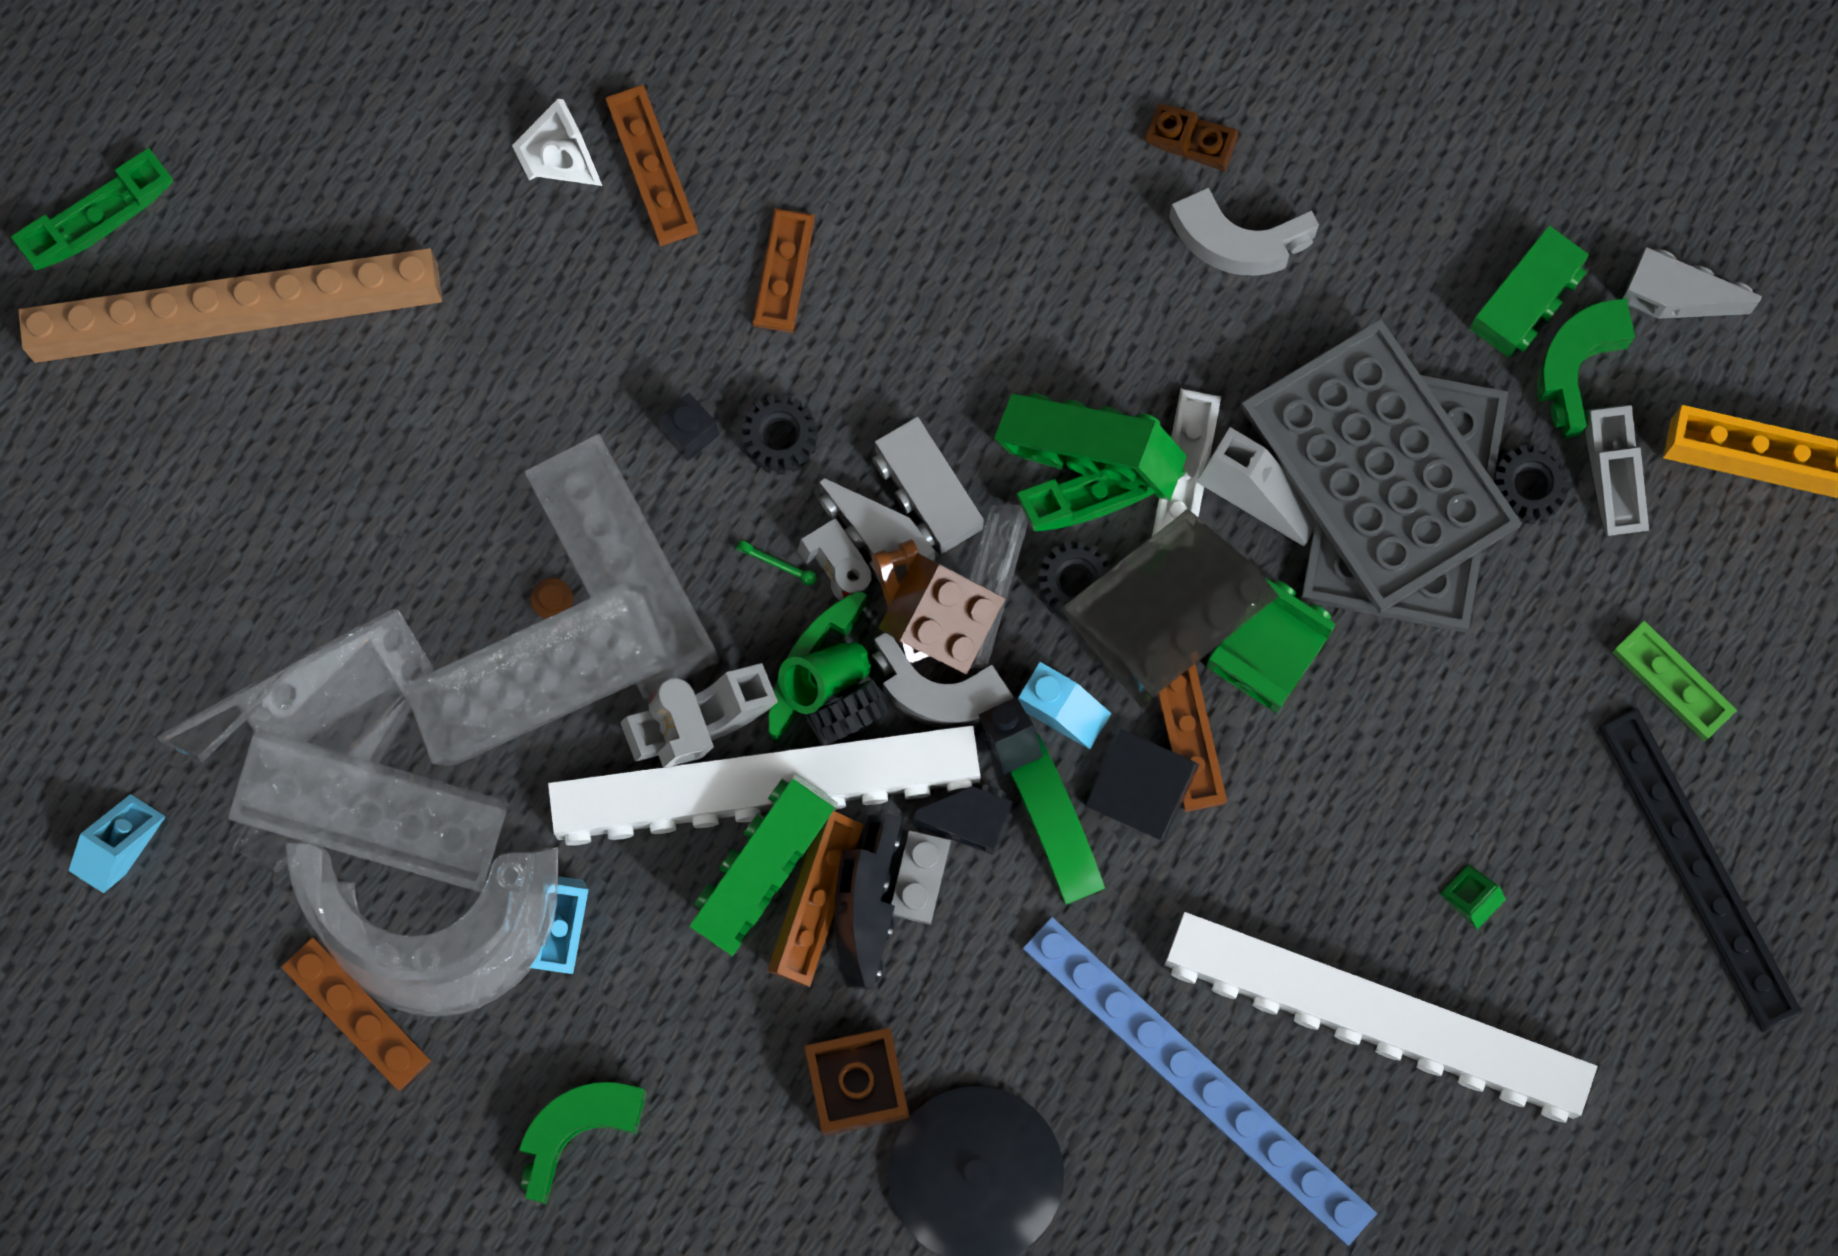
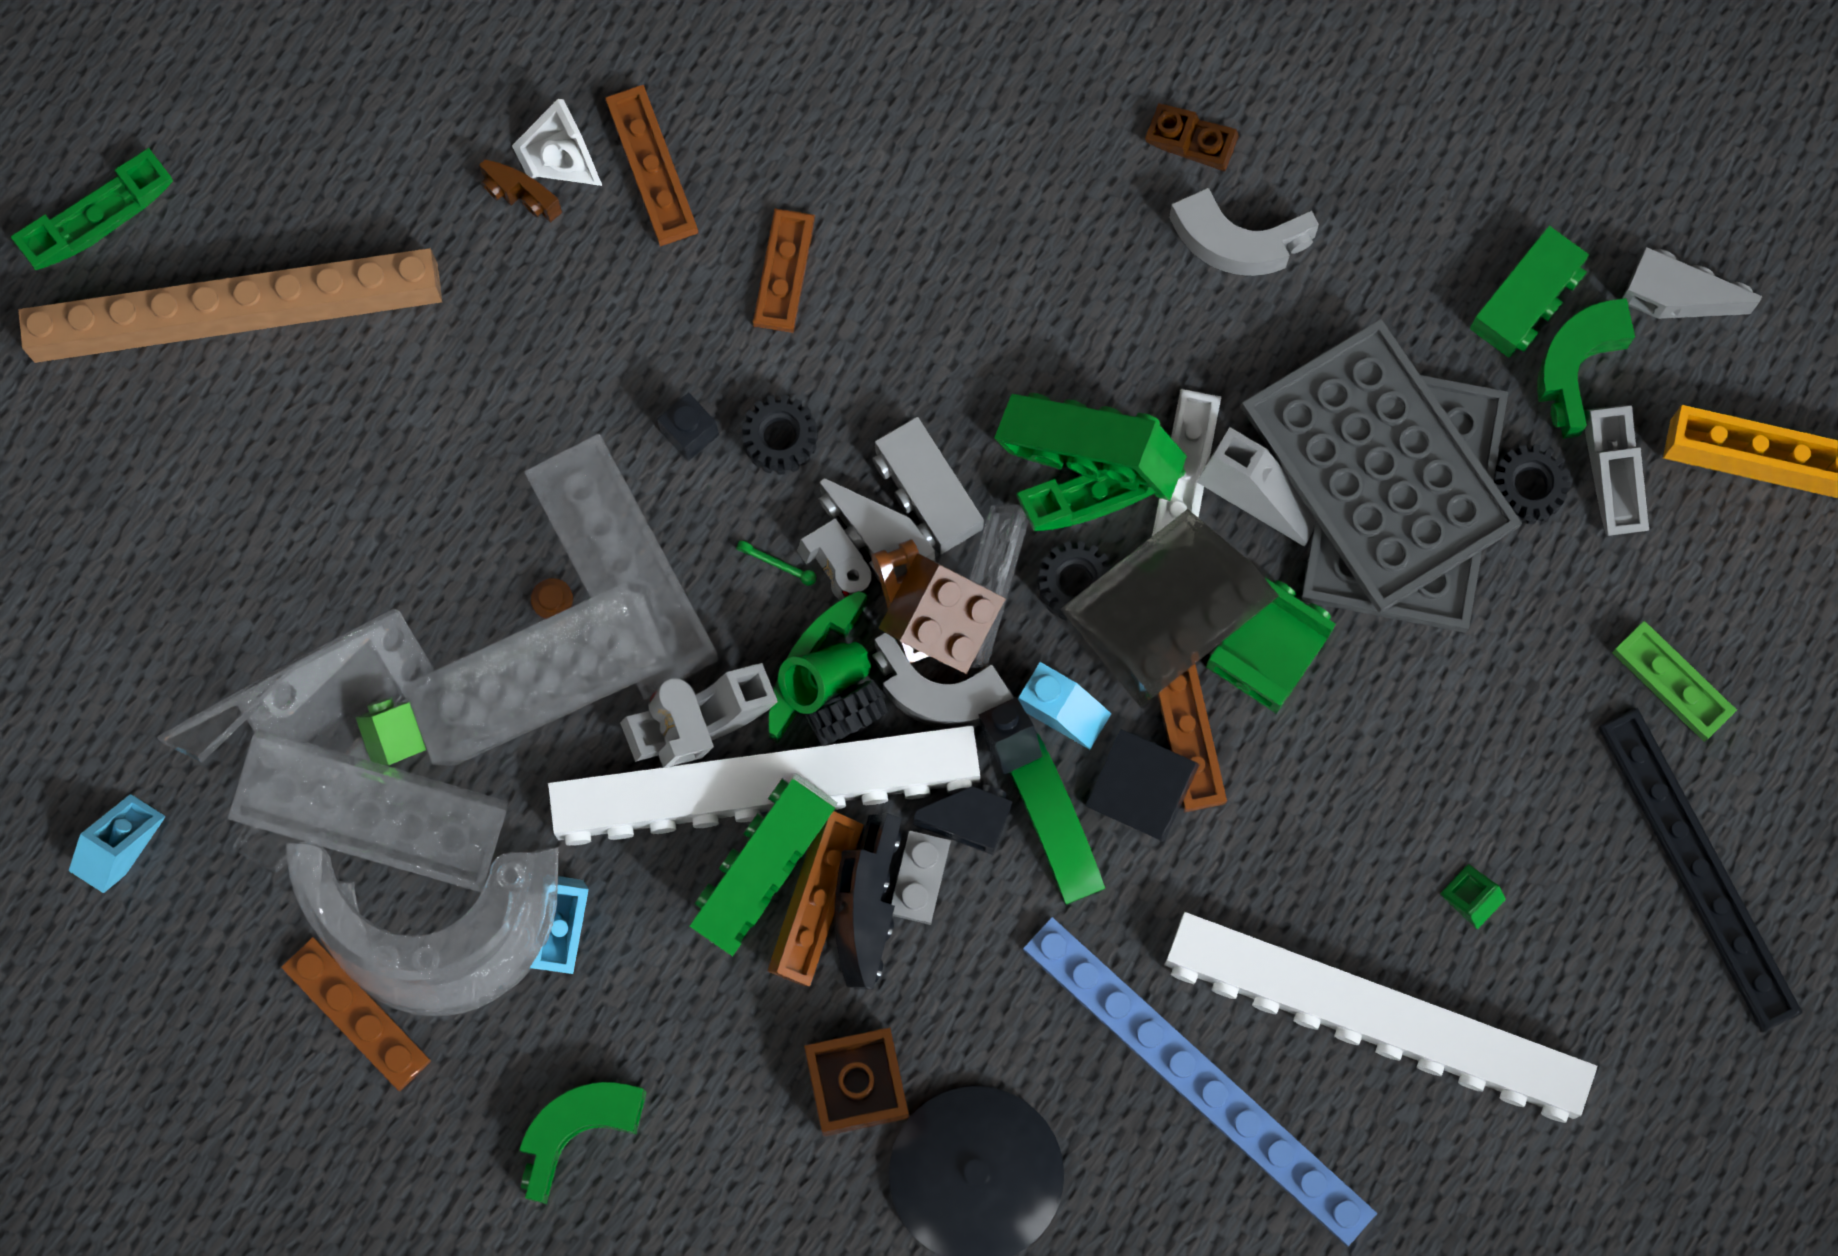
none -> bright green brick [355,697,426,765]
none -> reddish brown slope [479,160,562,223]

